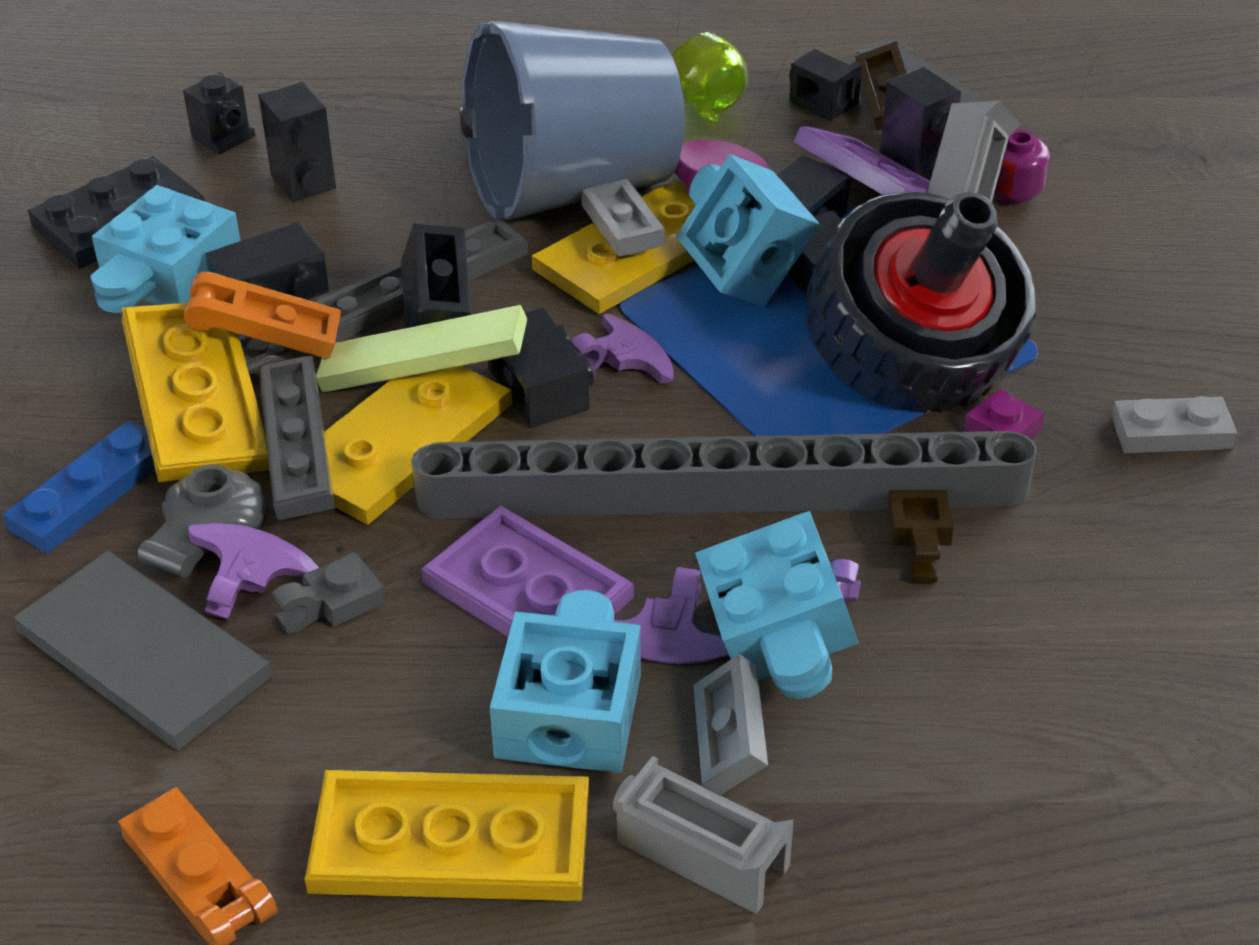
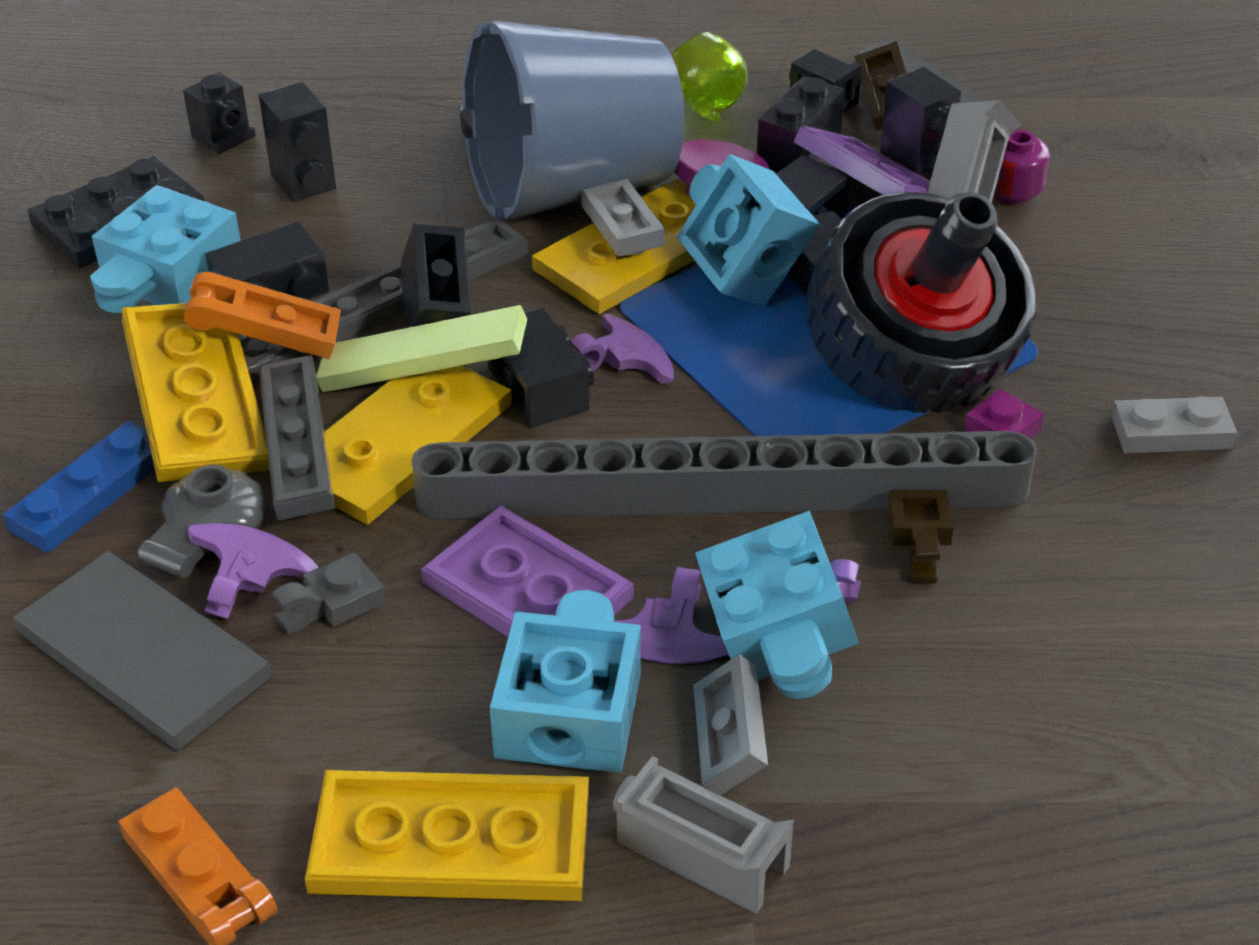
none -> black brick [757,76,844,174]

